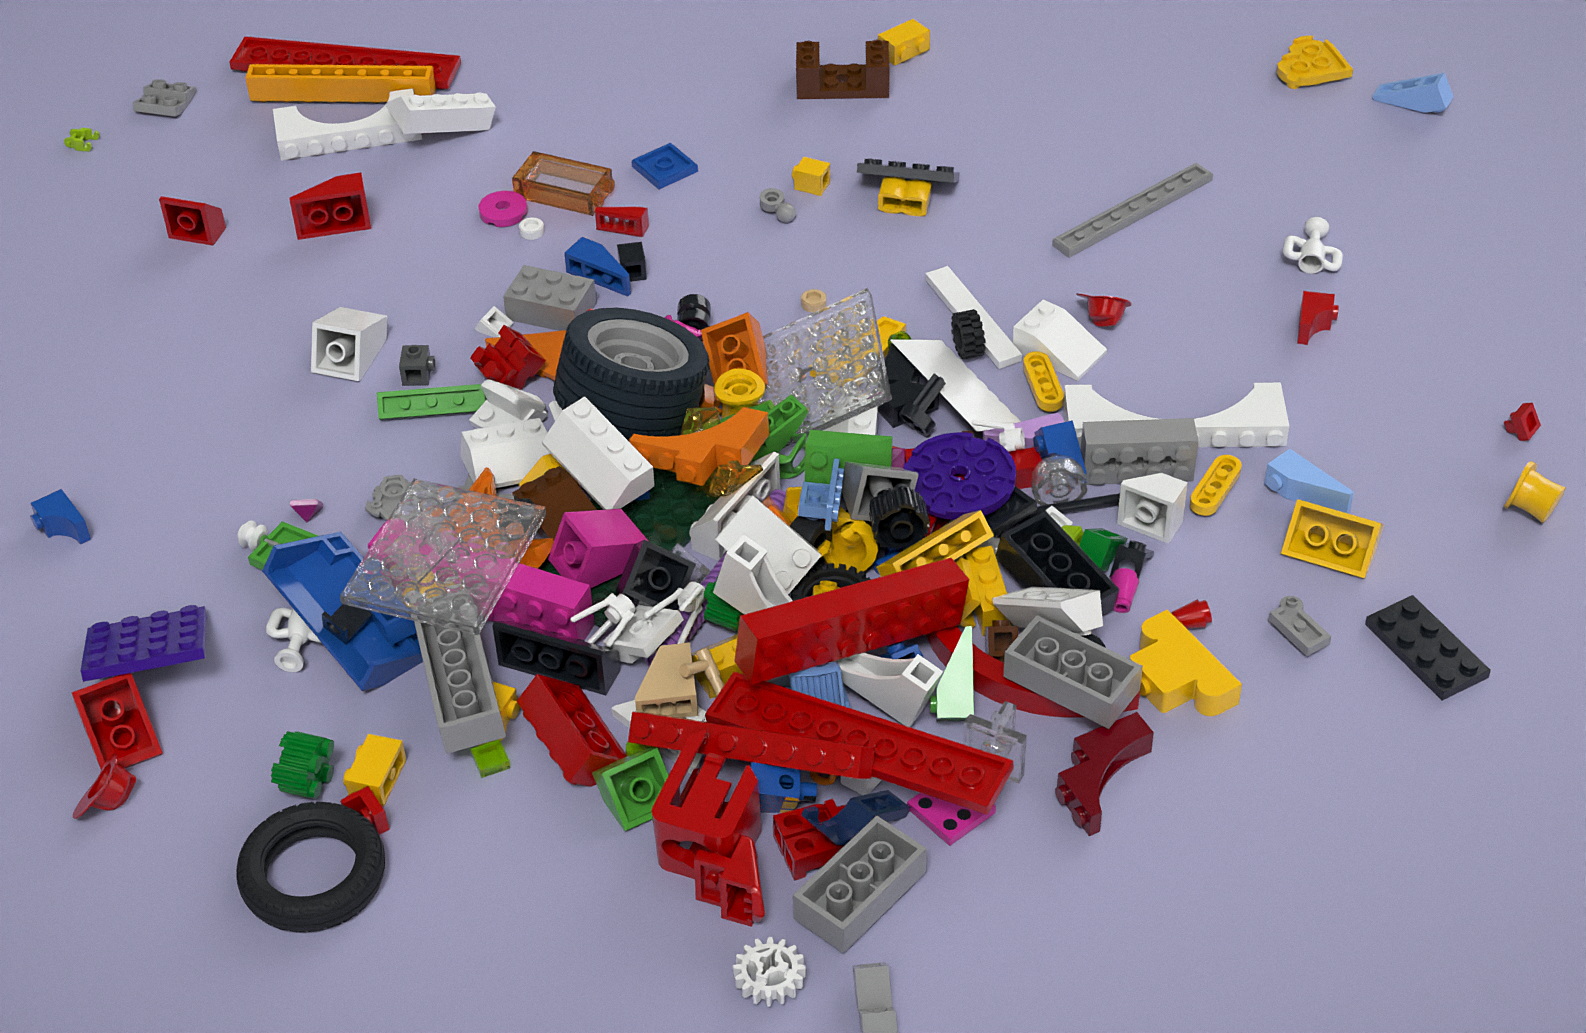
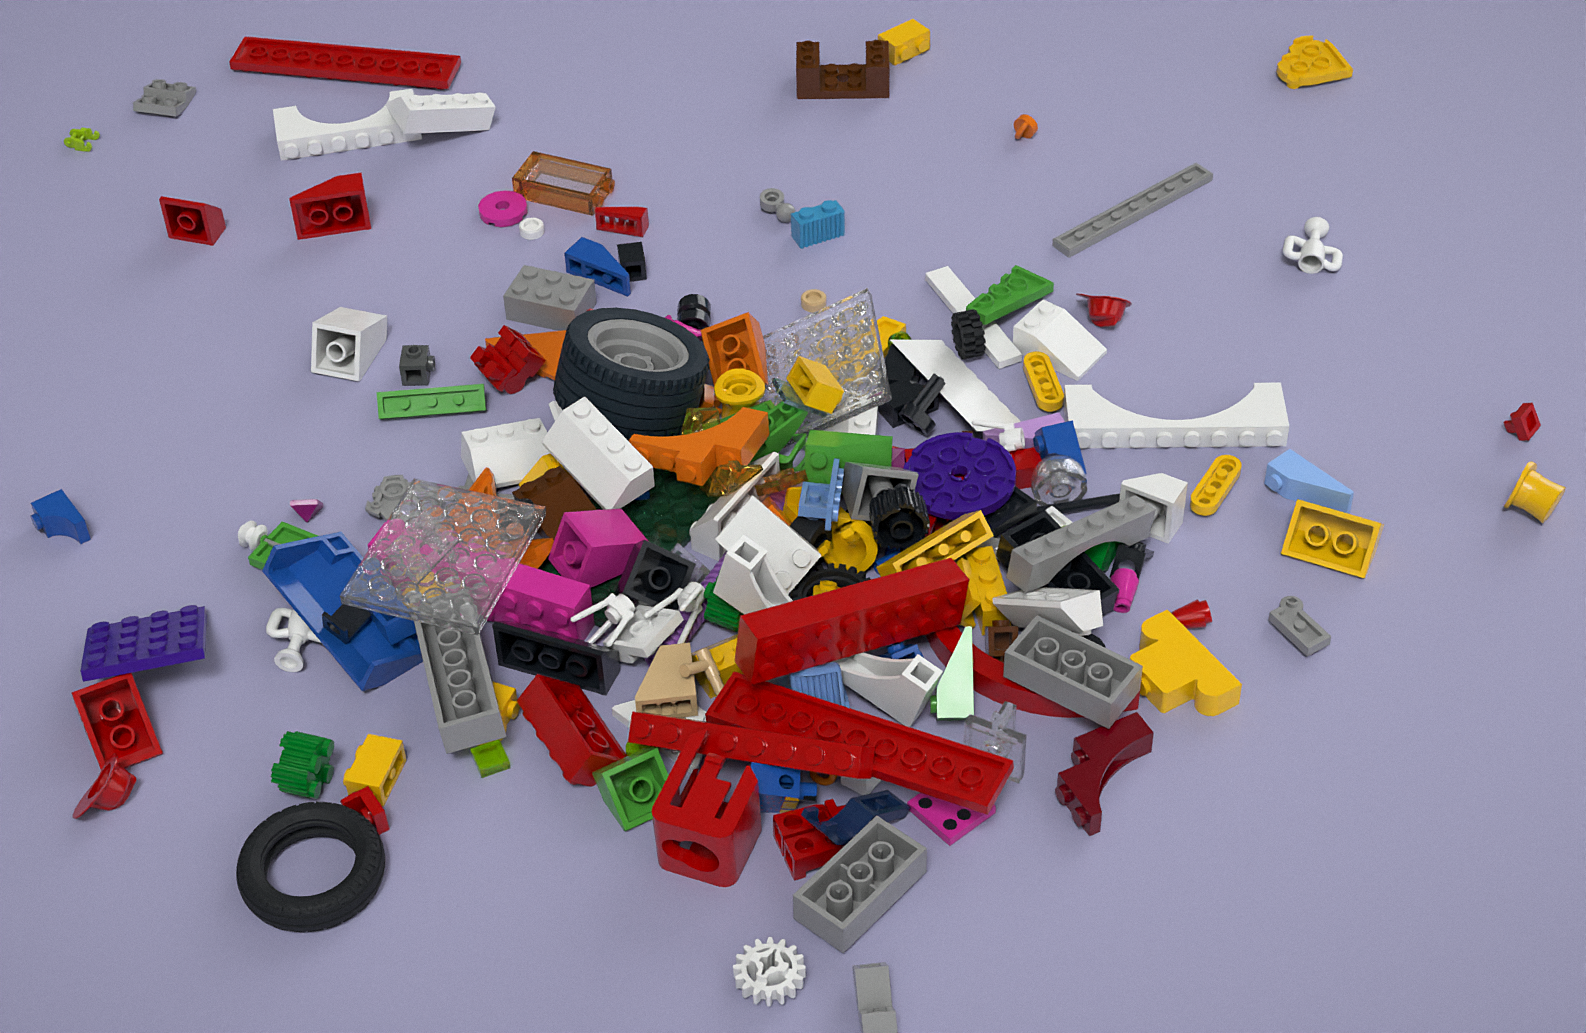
light orange brick [245,64,436,103] -> none
white piece [469,380,548,429] -> none
white slope [475,306,514,337] -> none
blue tile [631,143,698,190] -> none
red piece [694,835,765,927] -> none
yellow brick [792,157,831,196] -> none
black plate [857,158,960,183] -> none
yellow brick [878,176,931,216] -> none
light grey brick [1080,418,1198,485] -> none
red arch [1297,291,1339,345] -> none
black plate [1365,595,1491,701] -> none
light blue slope [1372,73,1453,113] -> none
none -> clear orange plate [755,467,808,497]
none -> clear light blue piece [772,378,827,418]
none -> yellow brick [786,356,844,414]
none -> dark azure brick [790,200,845,249]
none -> bright green wing [966,265,1054,325]
none -> light grey arch [1006,495,1156,593]
none -> orange tile [1013,114,1038,139]

